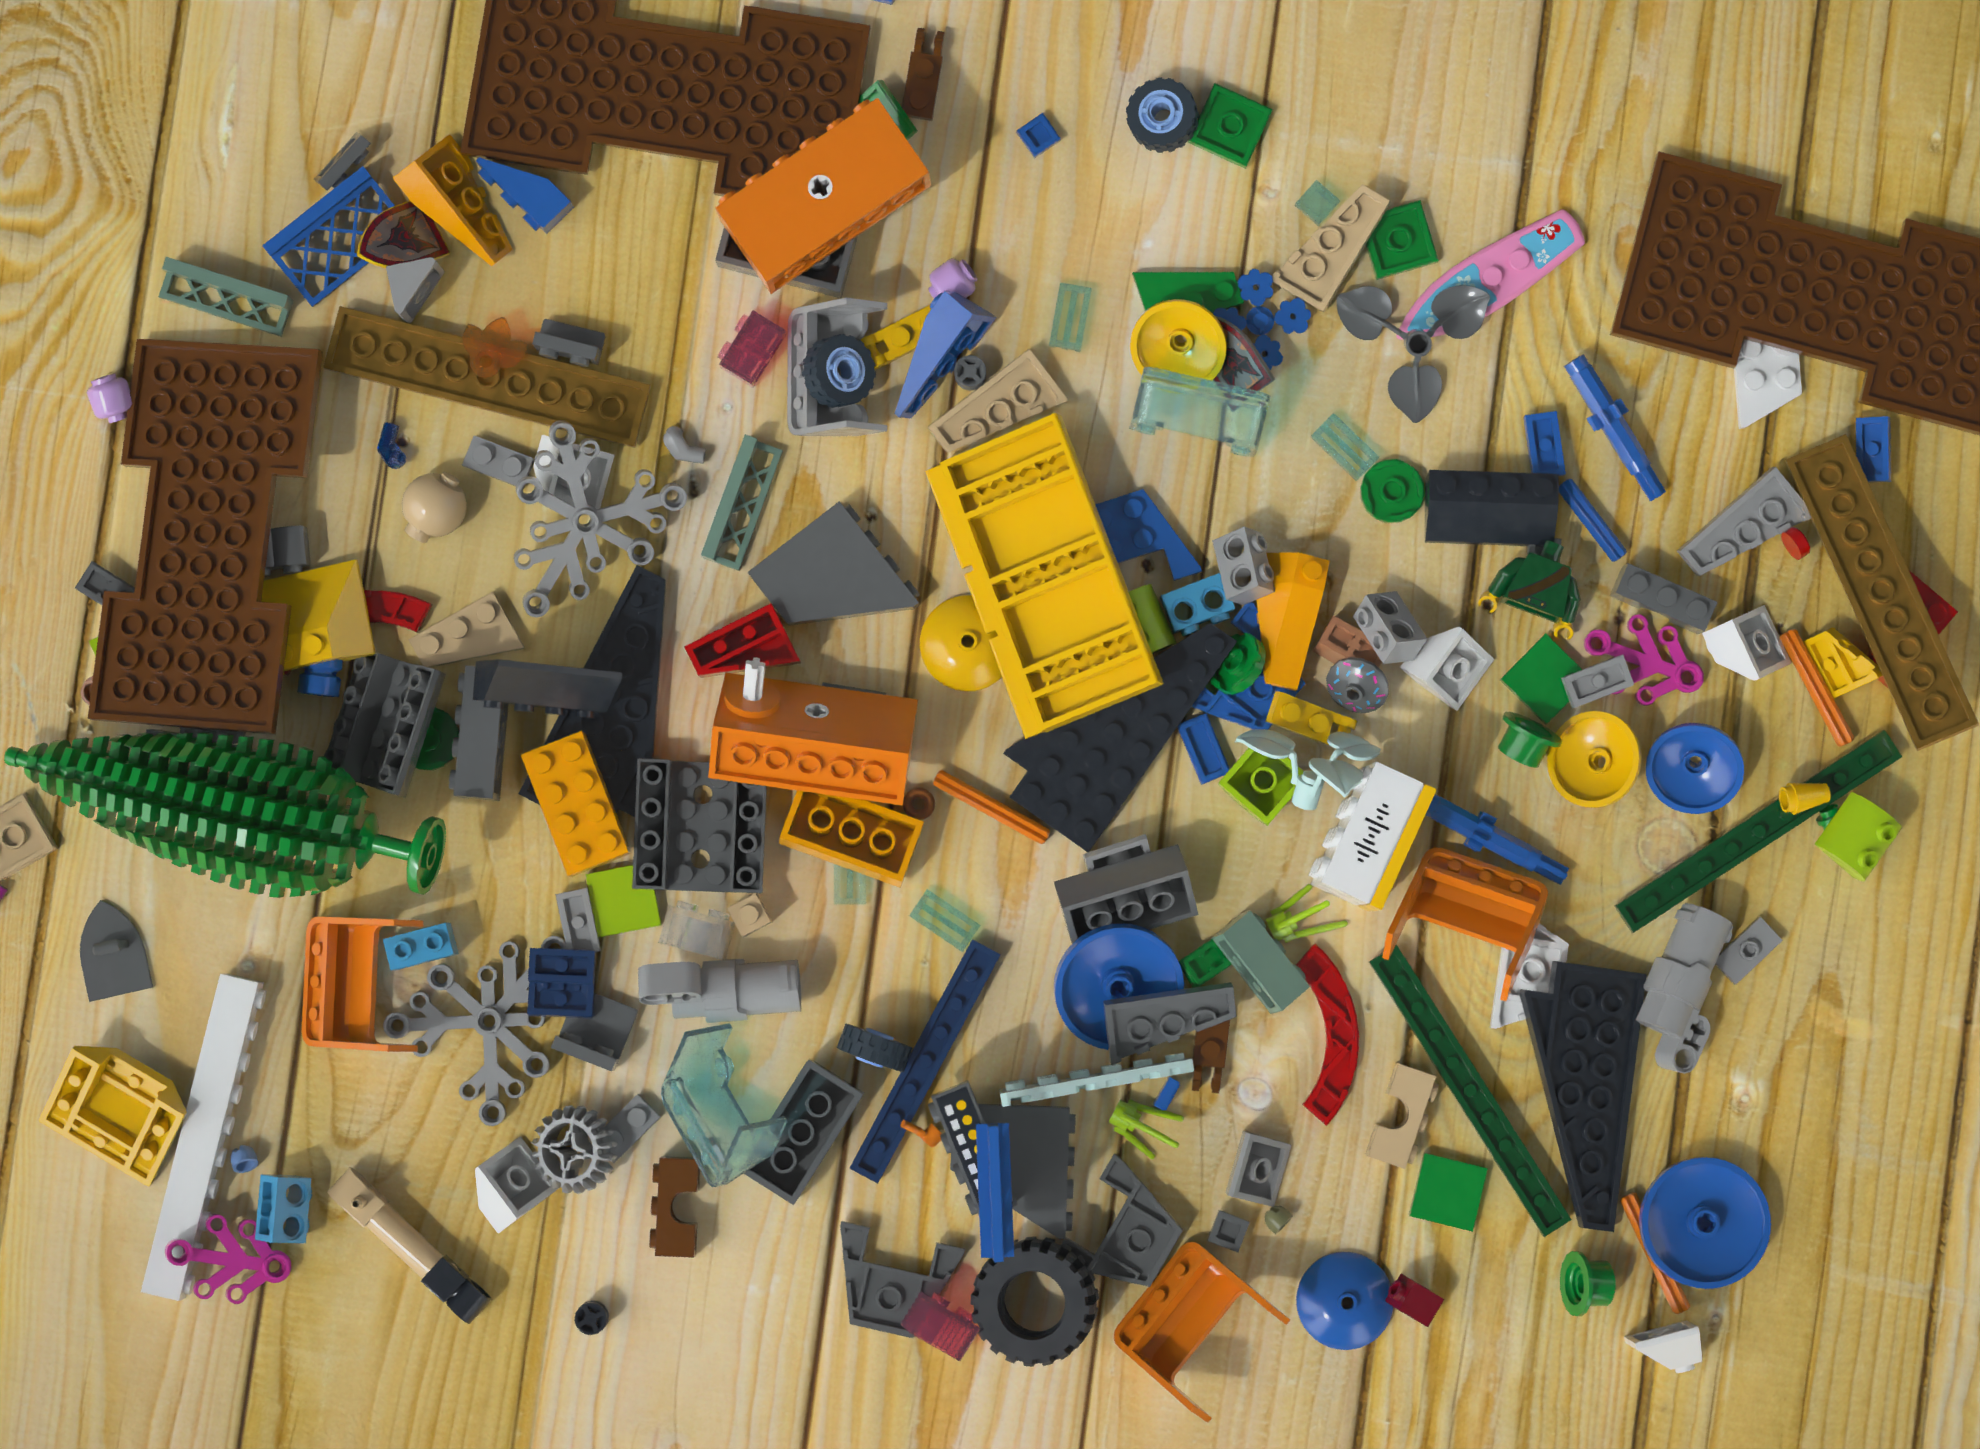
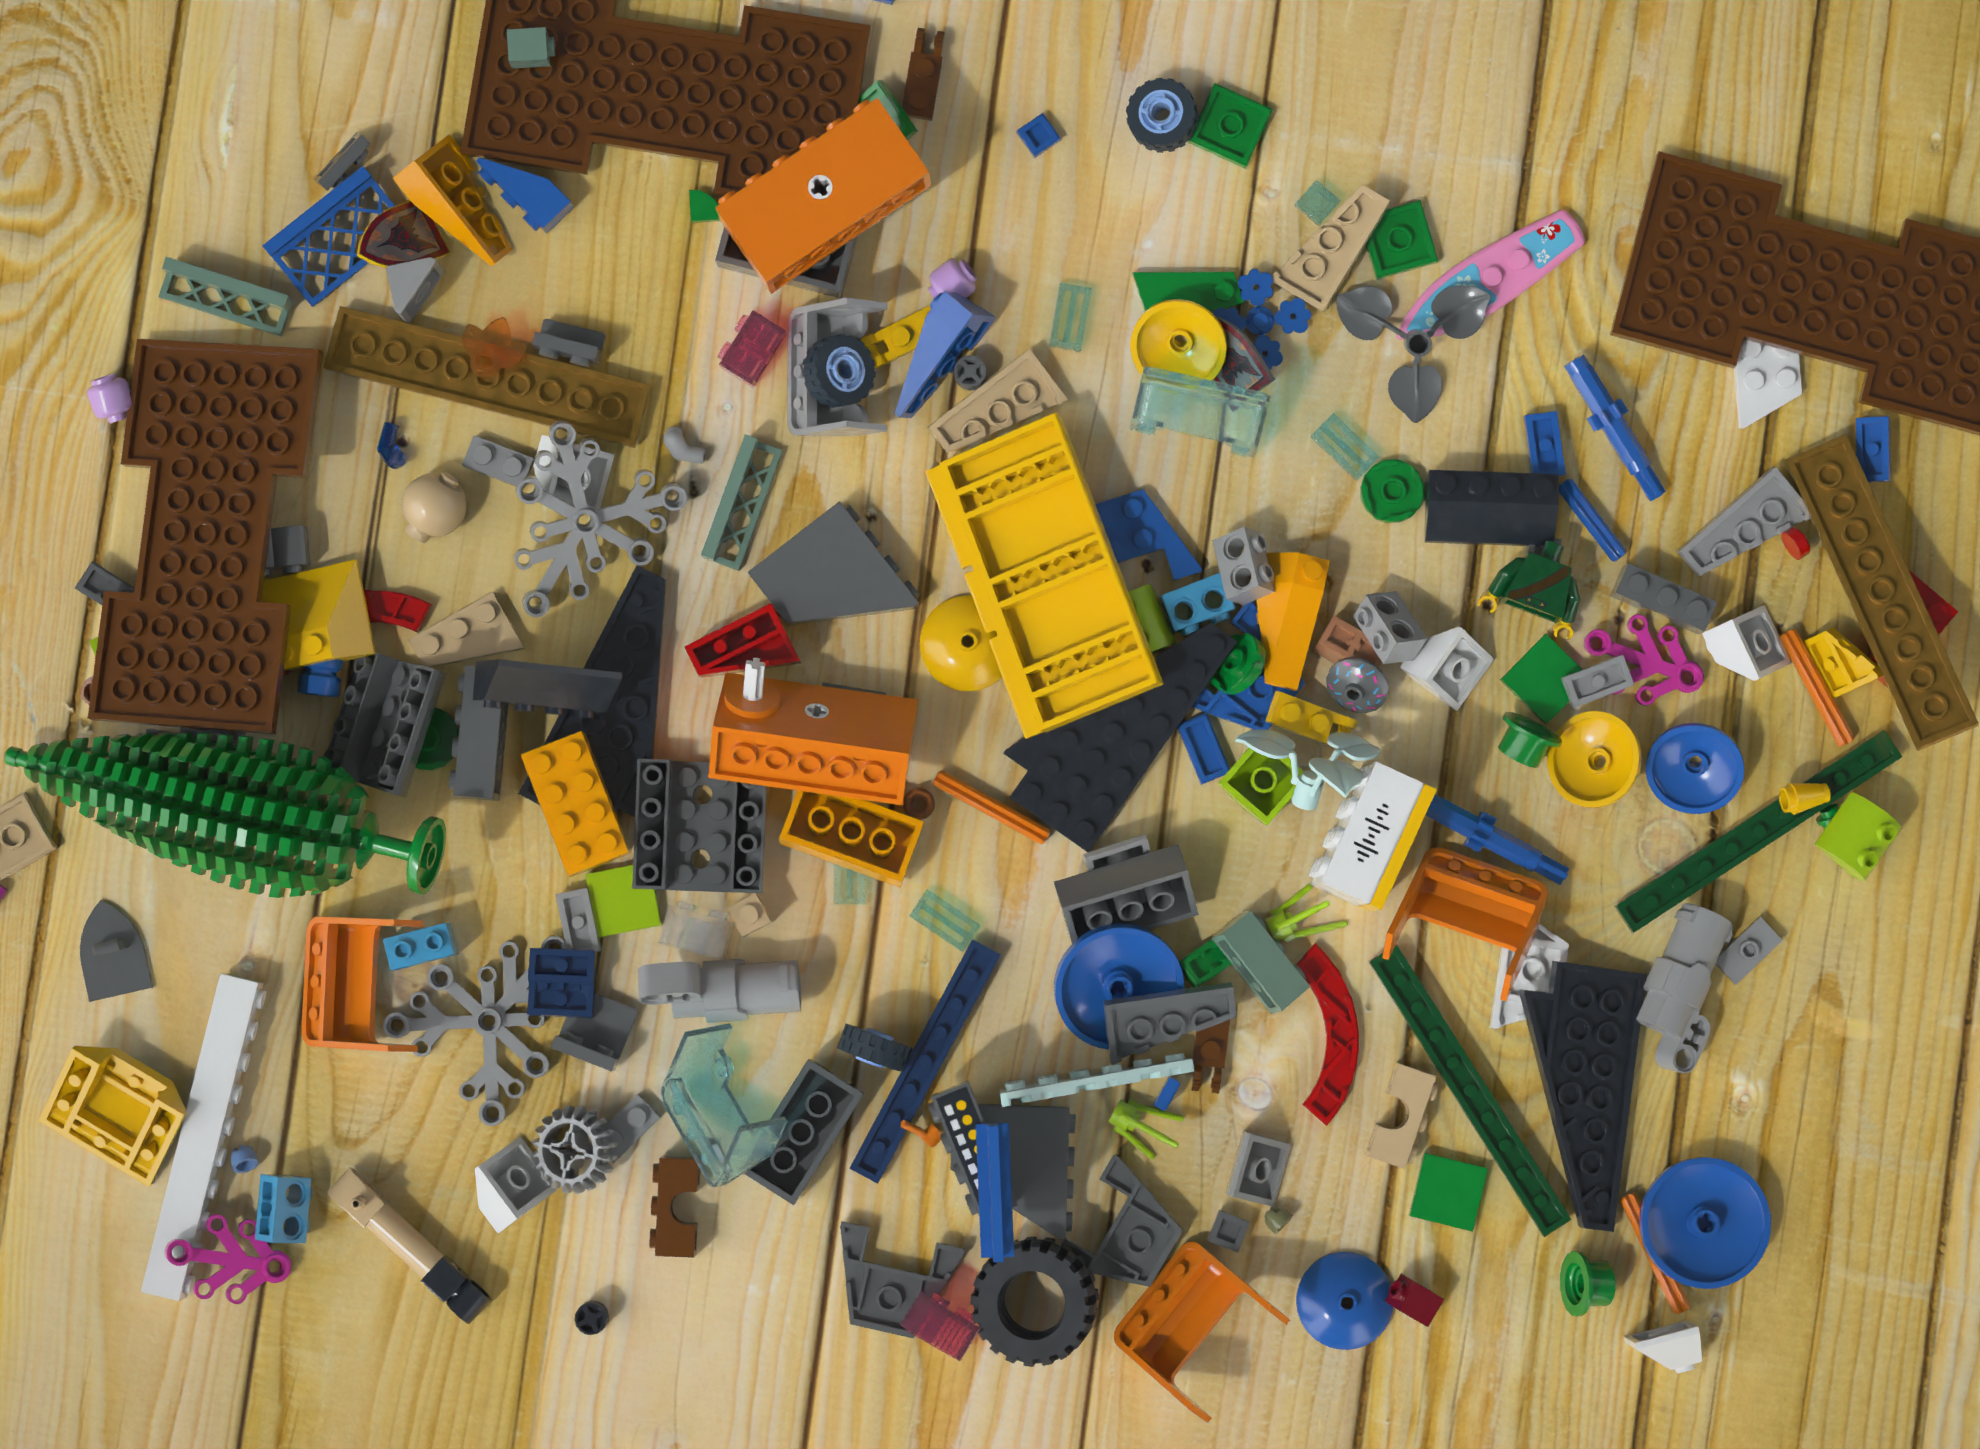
none -> sand green brick [507,27,555,68]
none -> green tile [689,190,720,223]

